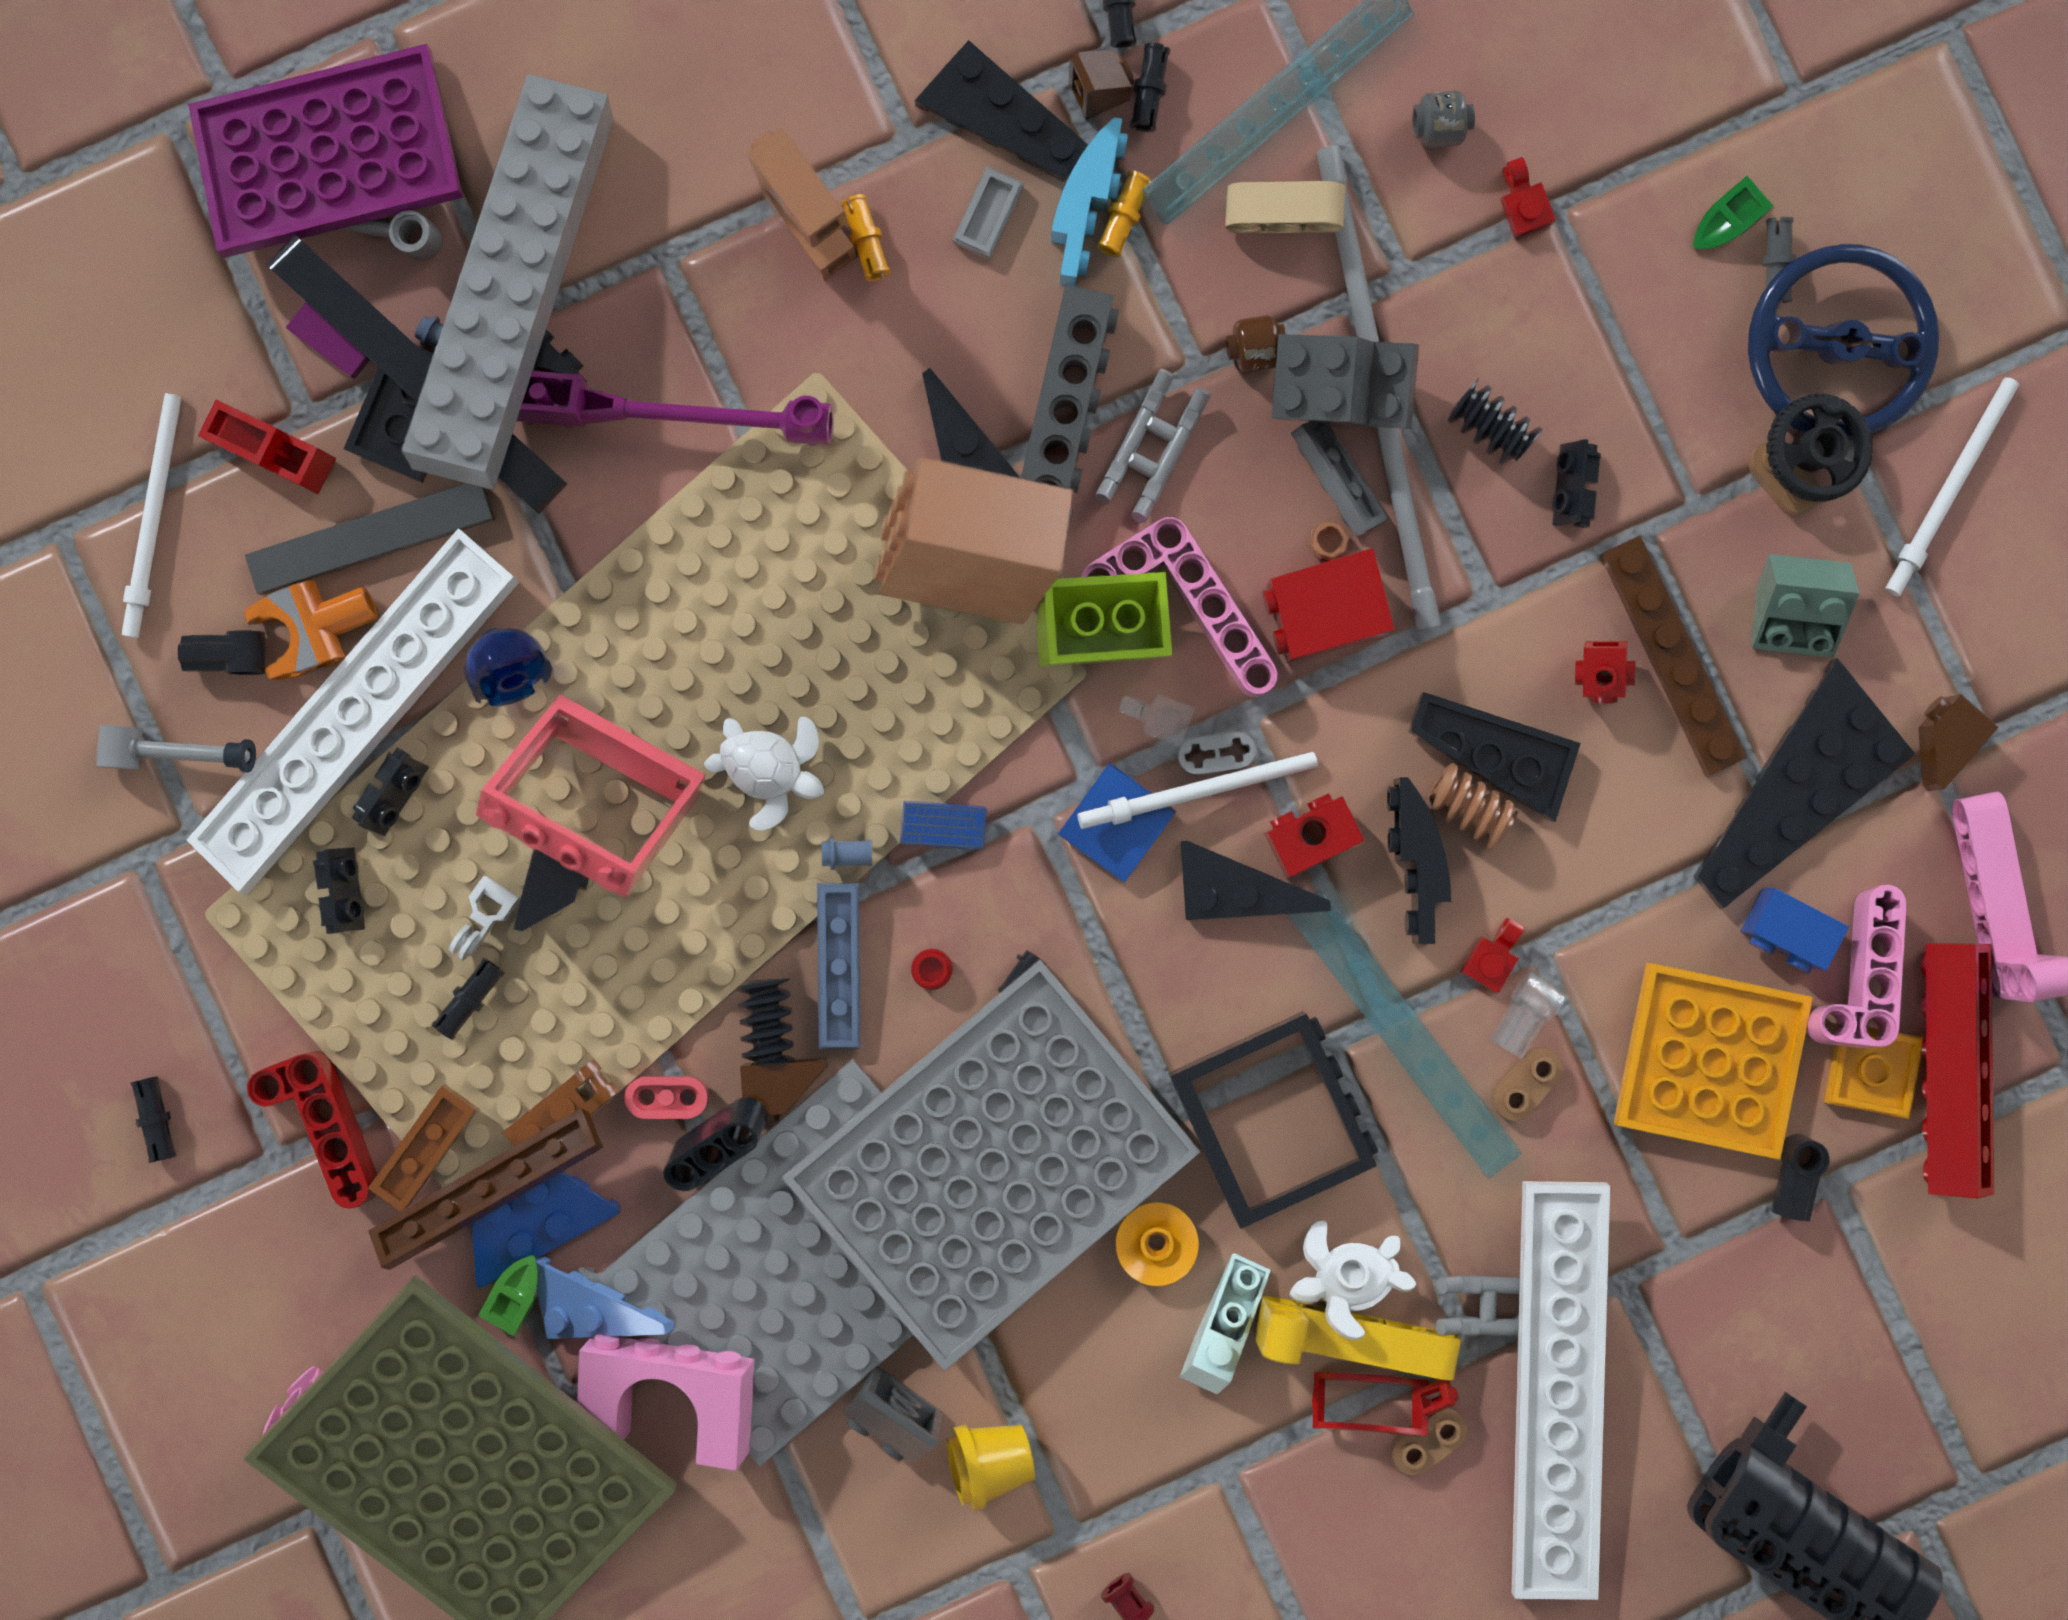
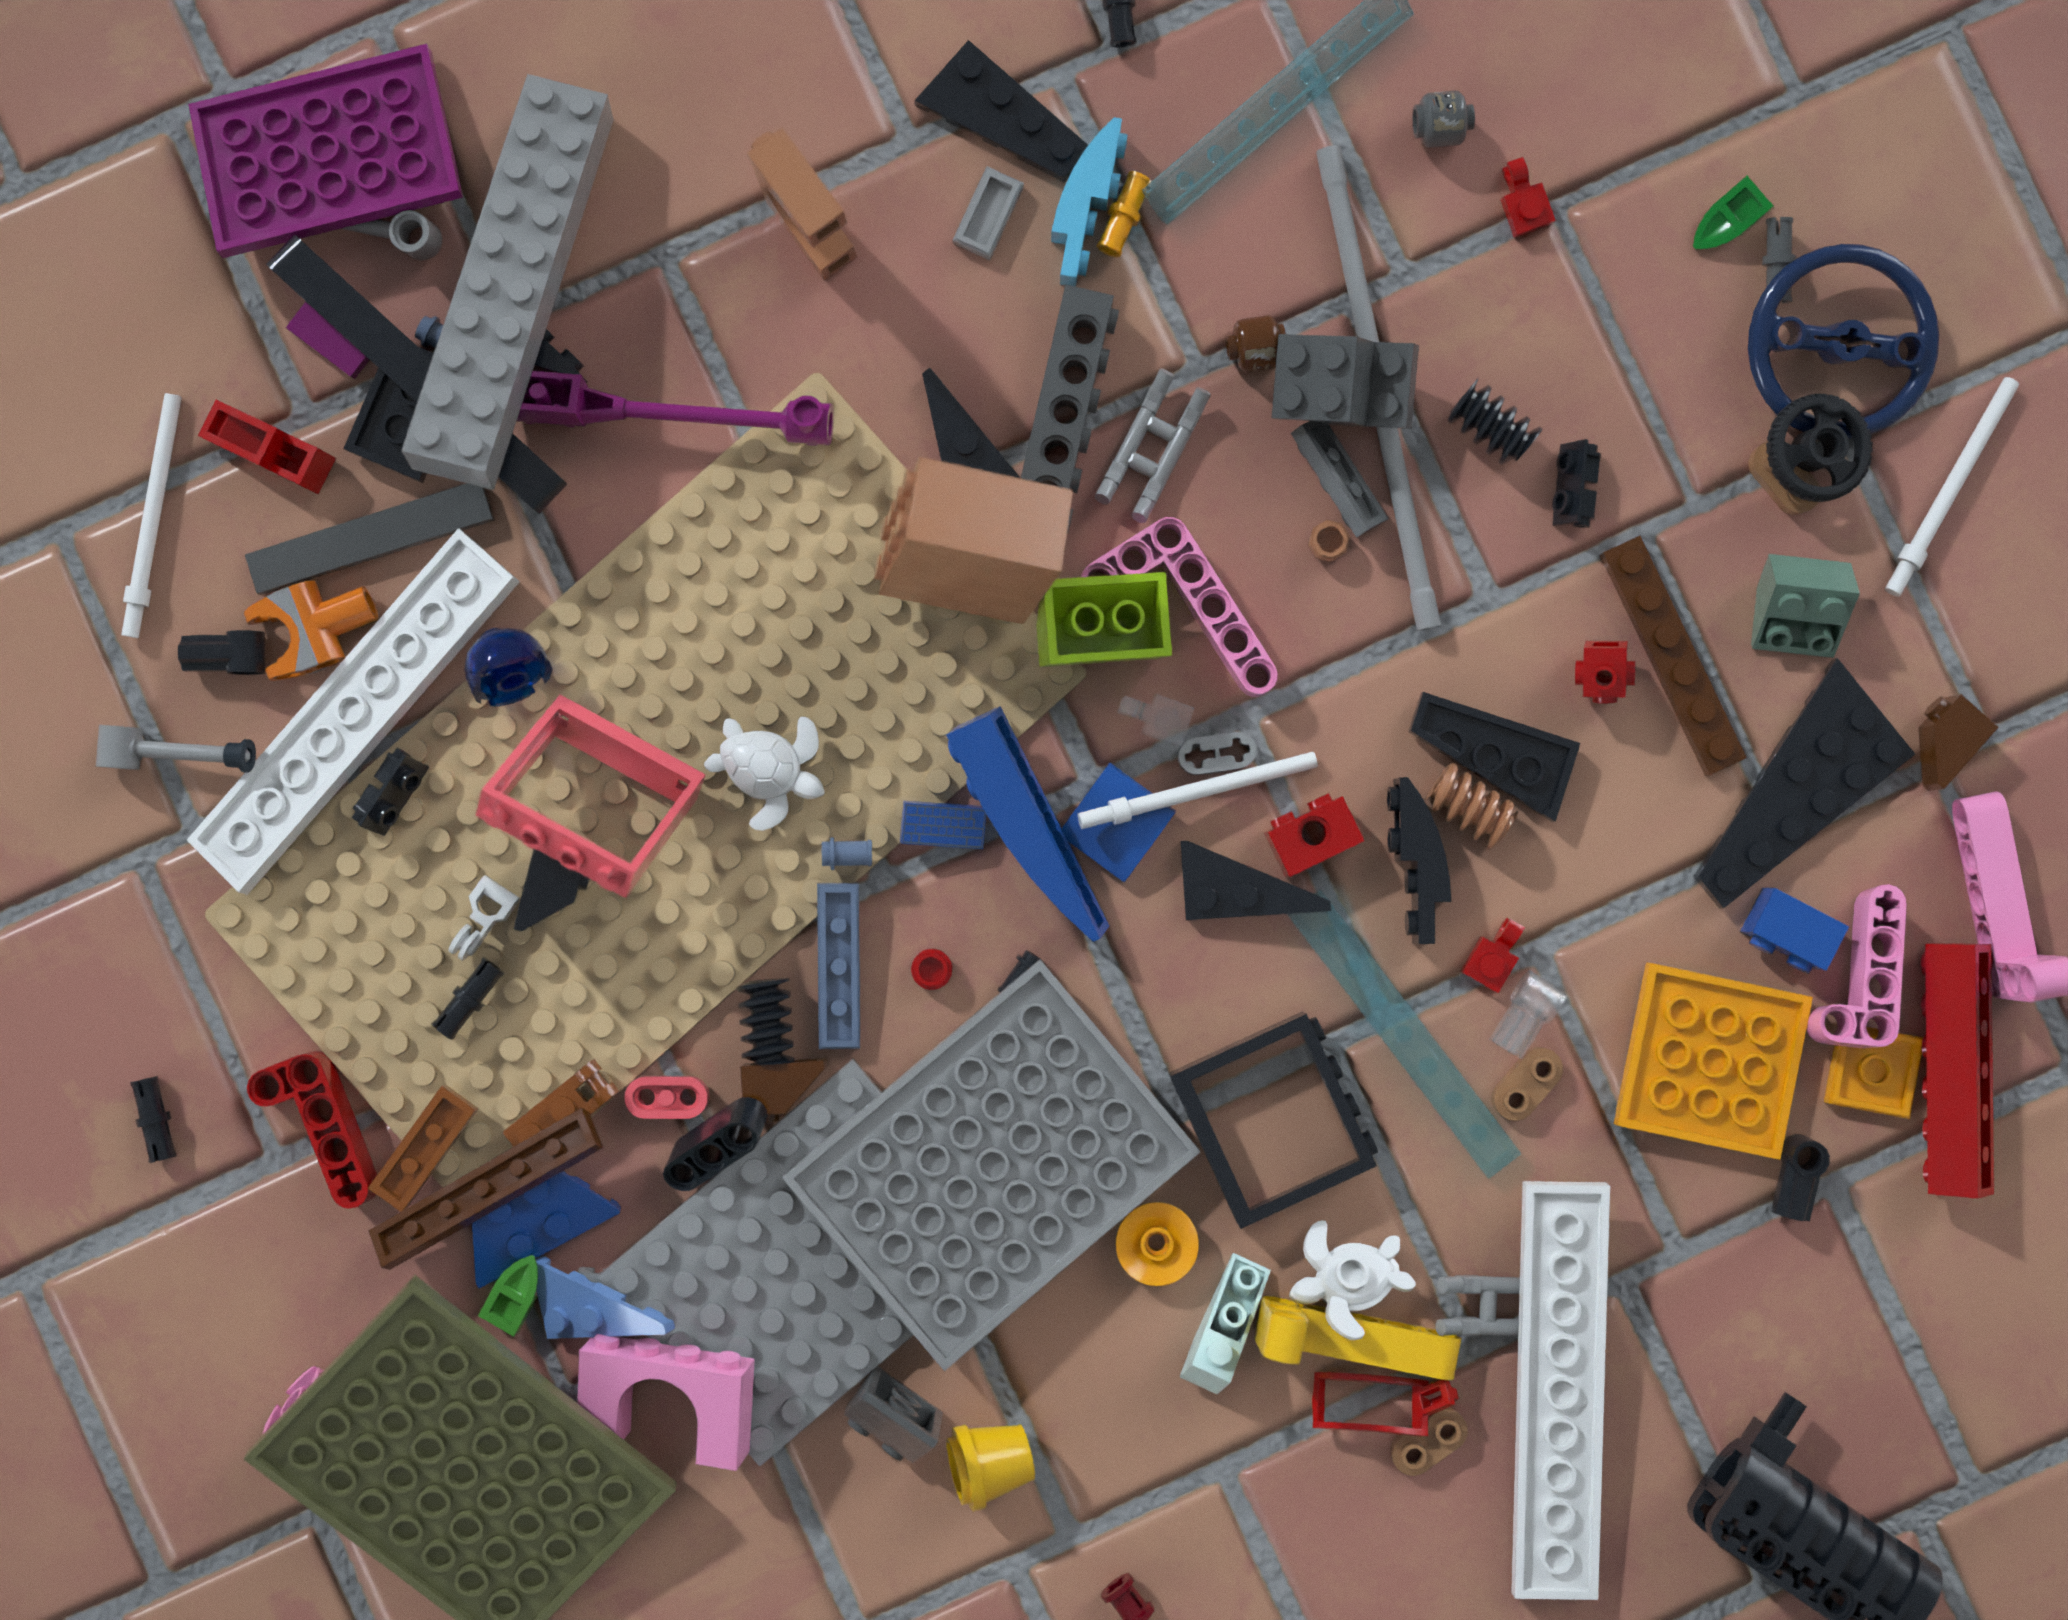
black hinge [313,847,365,934] -> none
light orange pin [841,194,891,282] -> none
reddish brown slope [1069,50,1135,120] -> none
black pin [1130,43,1170,132] -> none
tan beam [1225,181,1346,234] -> none
red slope [1263,548,1395,663] -> none
none -> blue slope [946,706,1109,942]

